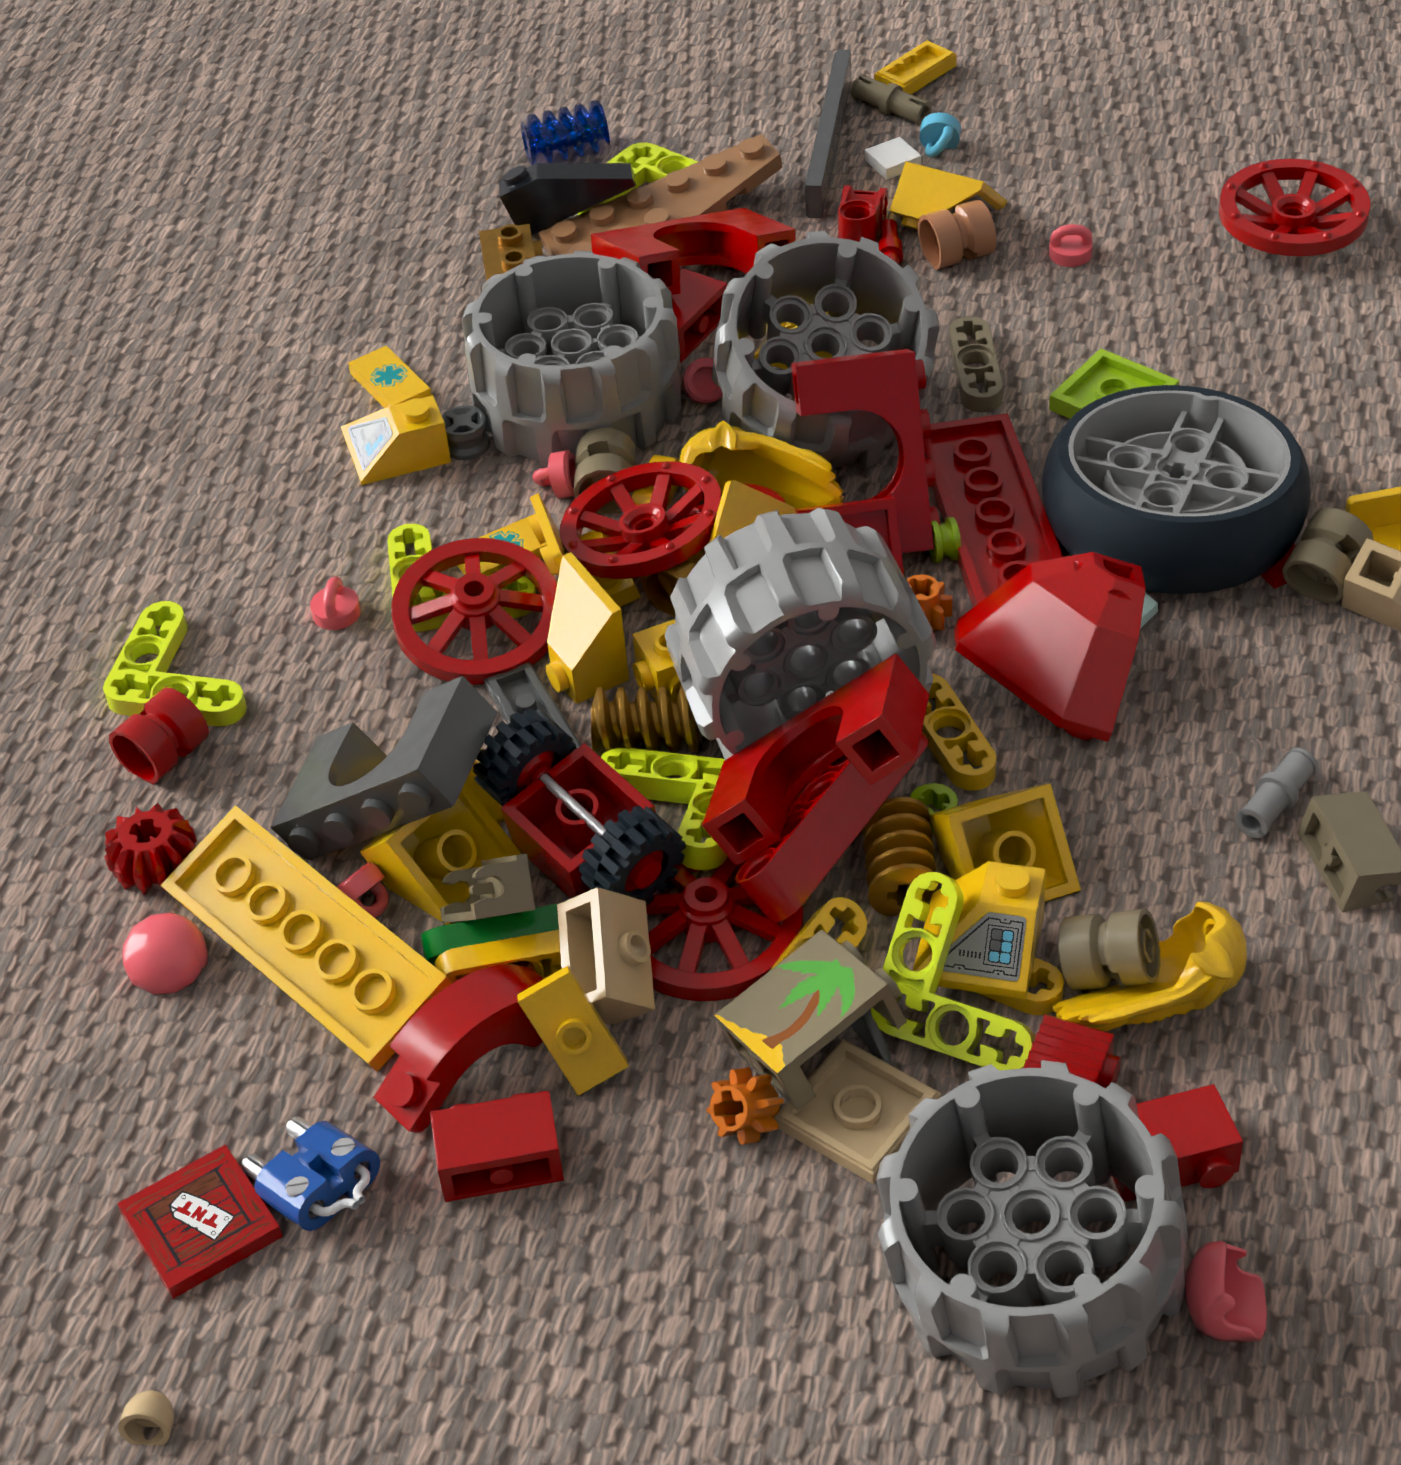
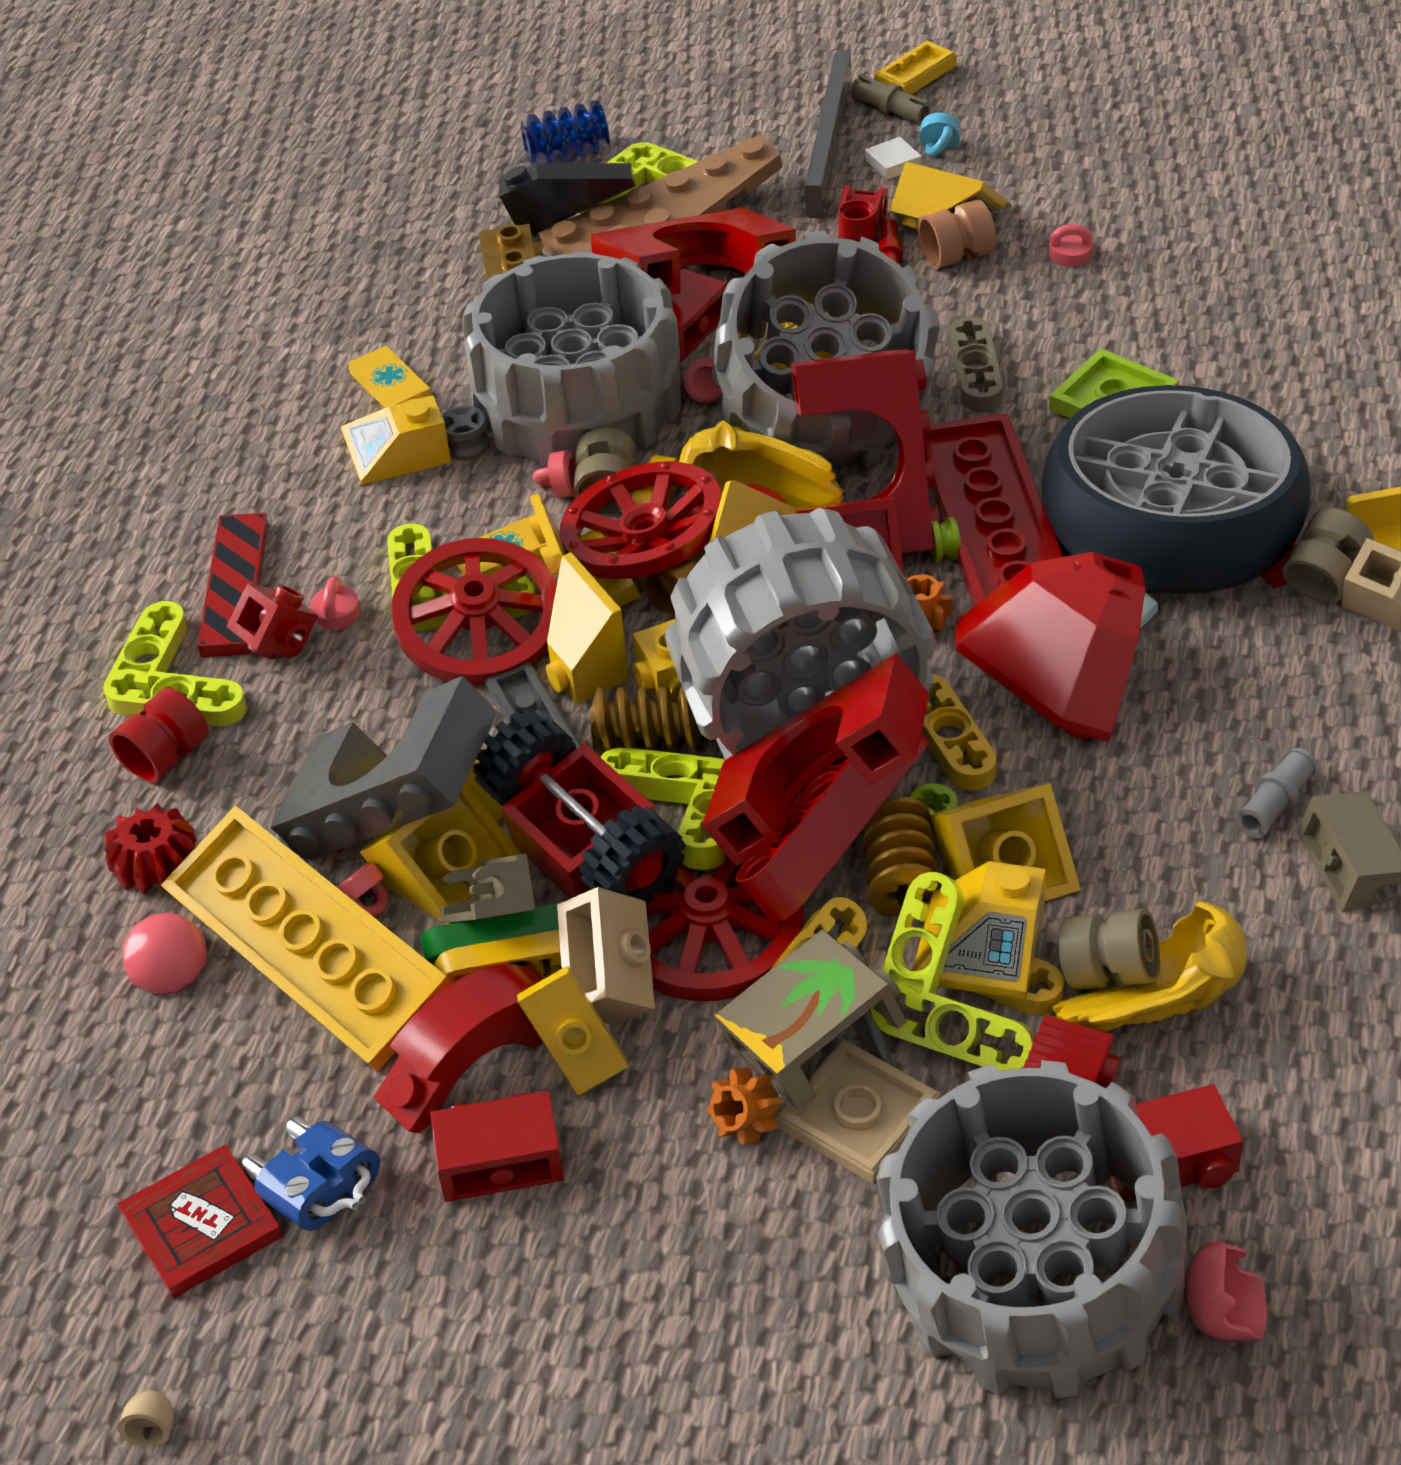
red wheel [1219,159,1371,256] -> none
none -> red tile [198,513,269,657]
none -> red brick [226,583,319,659]

